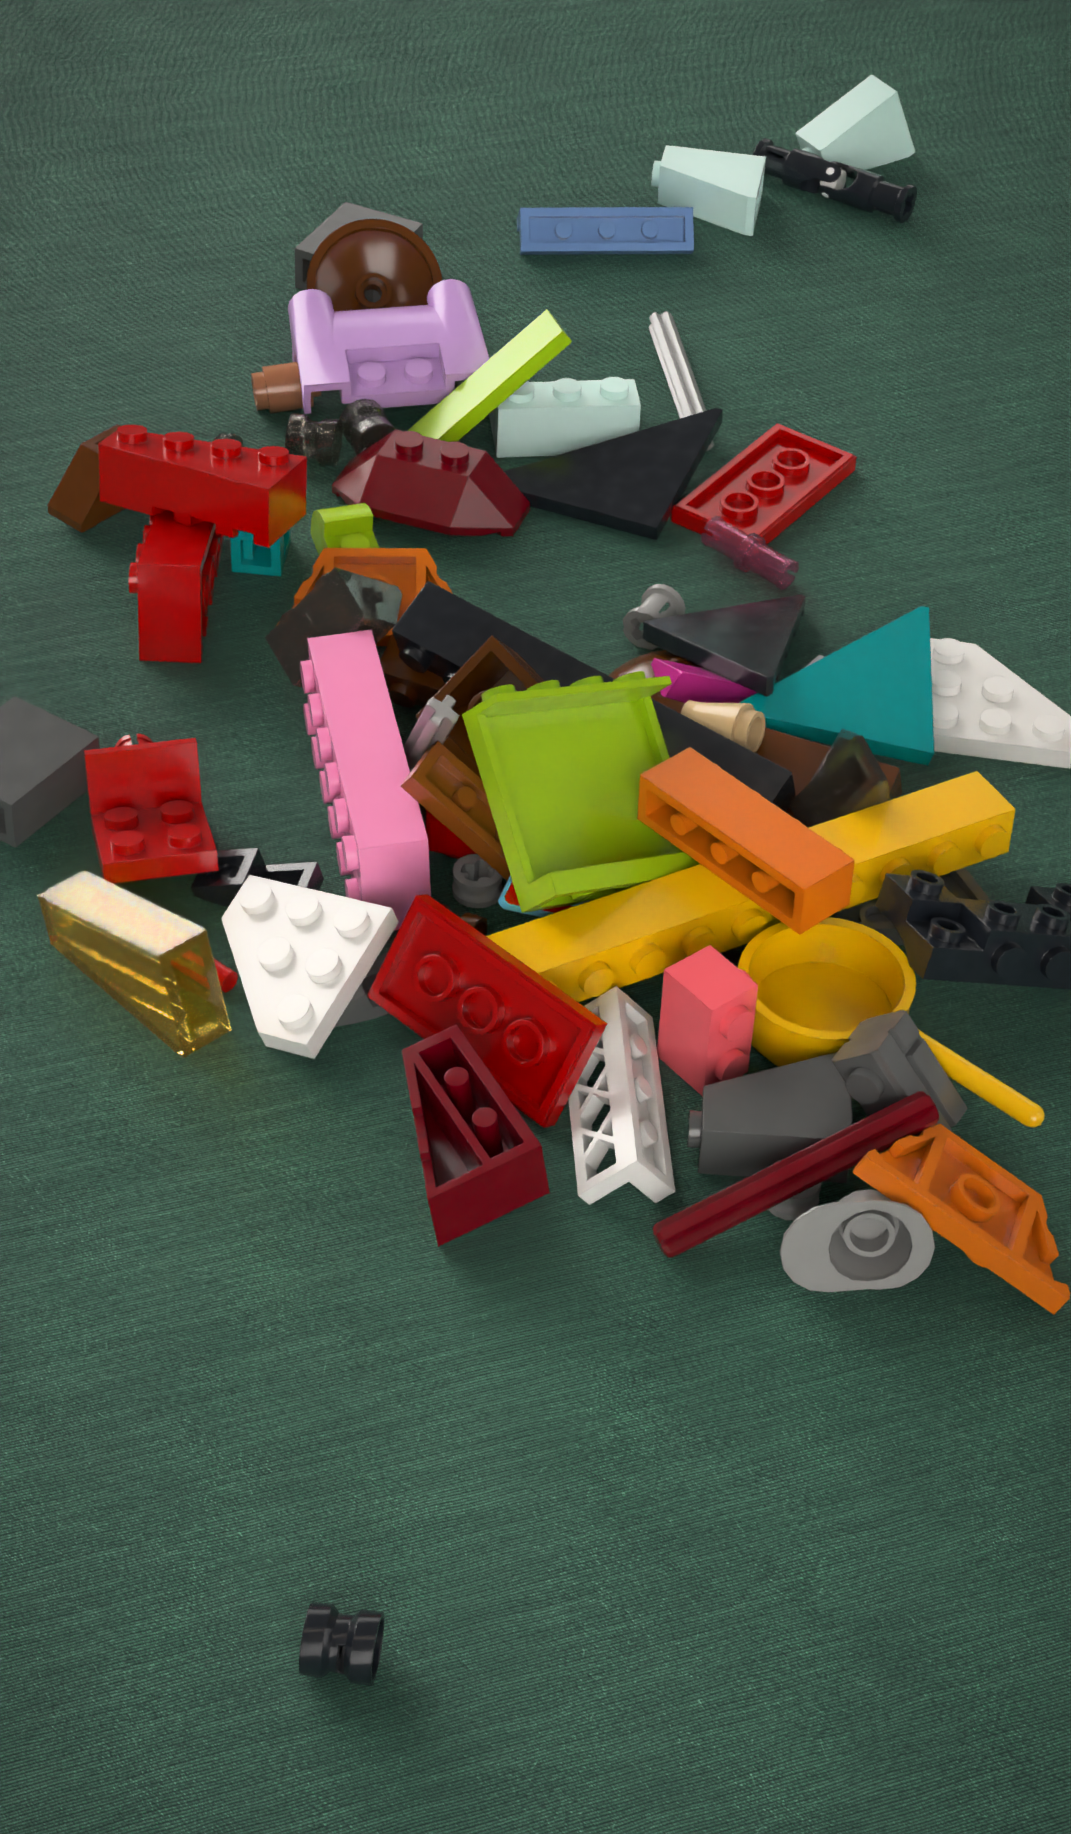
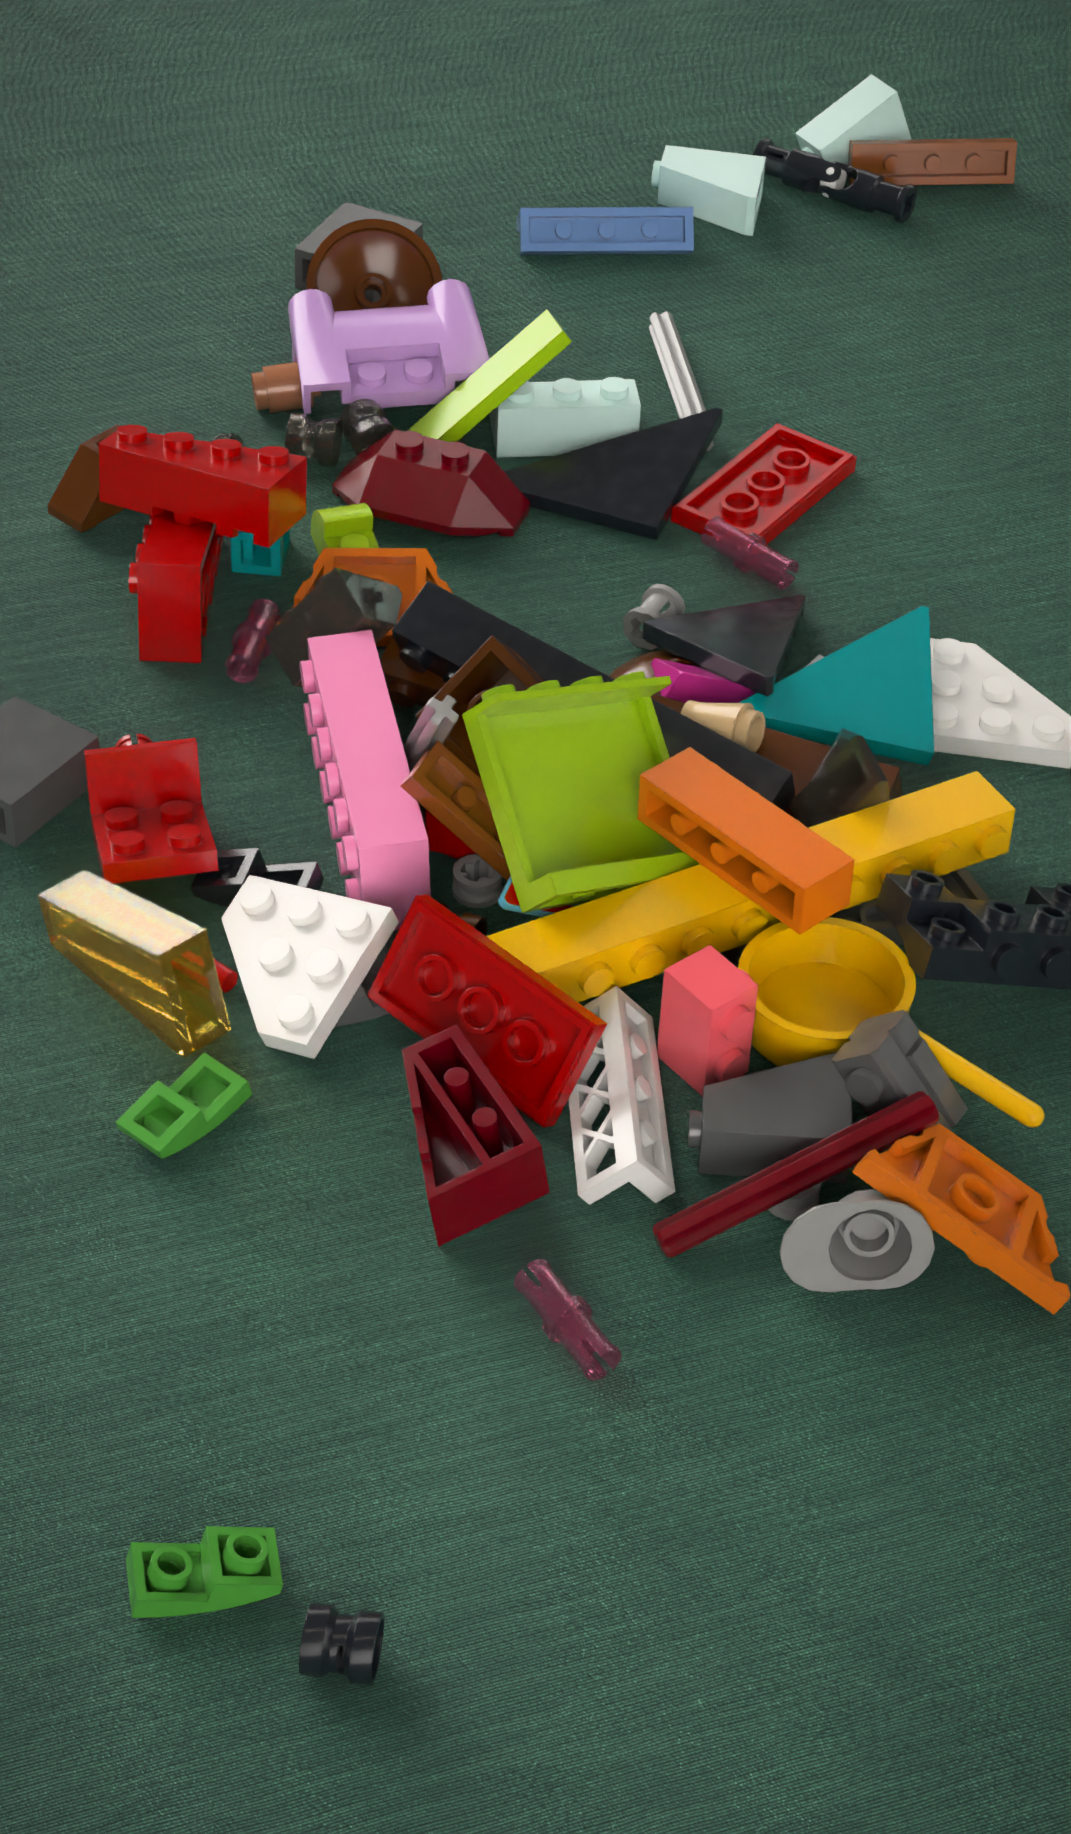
none -> bright green slope [115,1052,253,1159]
none -> bright green slope [125,1526,283,1618]
none -> clear pink pin [225,599,281,683]
none -> clear pink pin [514,1259,622,1381]
none -> dark orange plate [847,138,1017,186]

